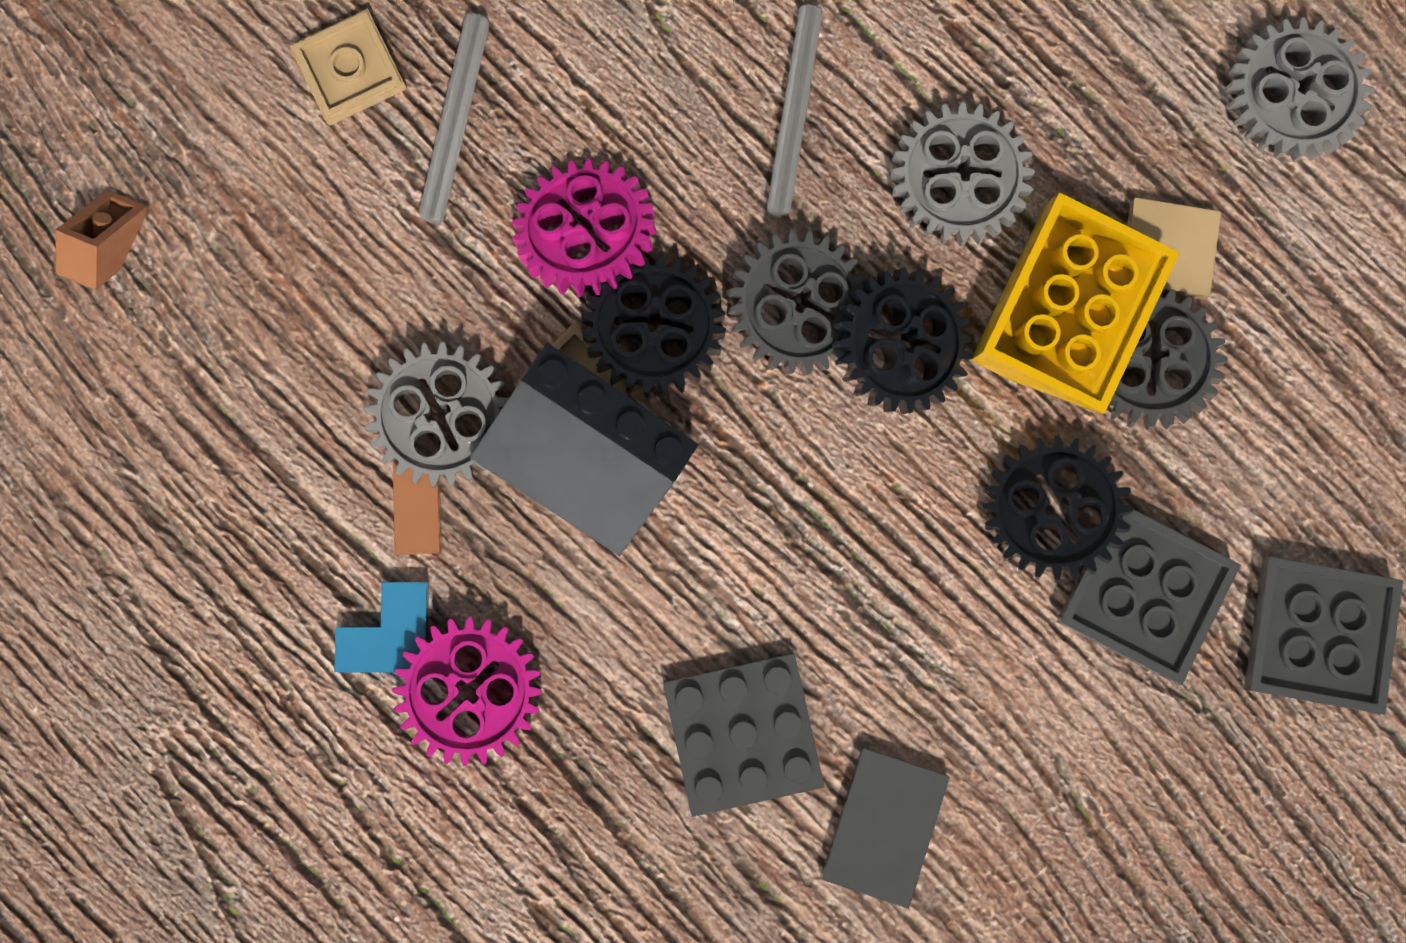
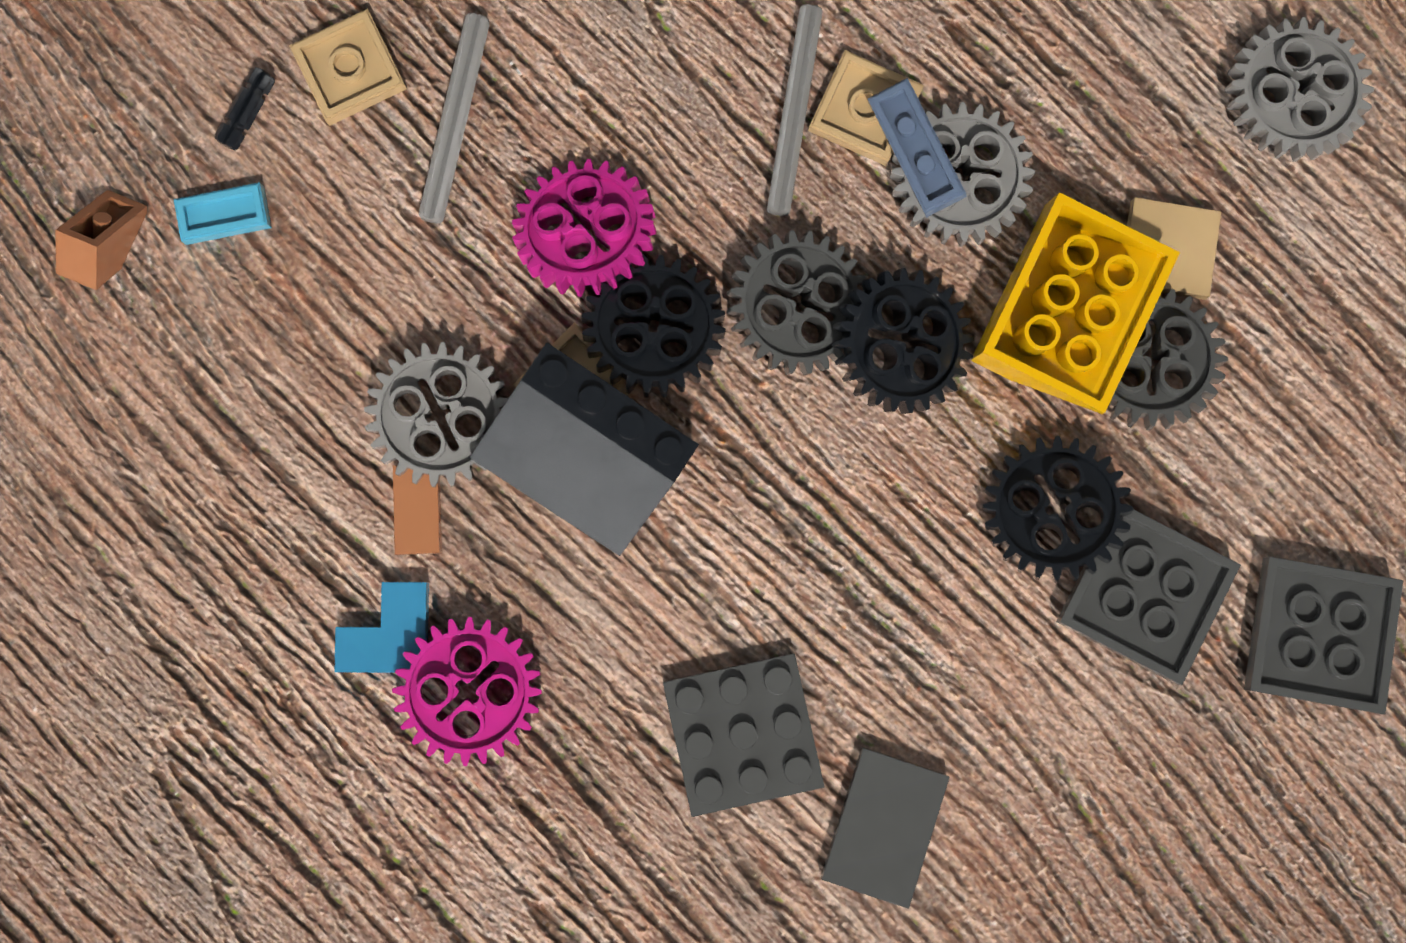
none -> medium azure tile [173,182,272,245]
none -> black axle [215,67,275,150]
none -> tan tile [808,50,924,167]
none -> sand blue tile [868,78,967,218]

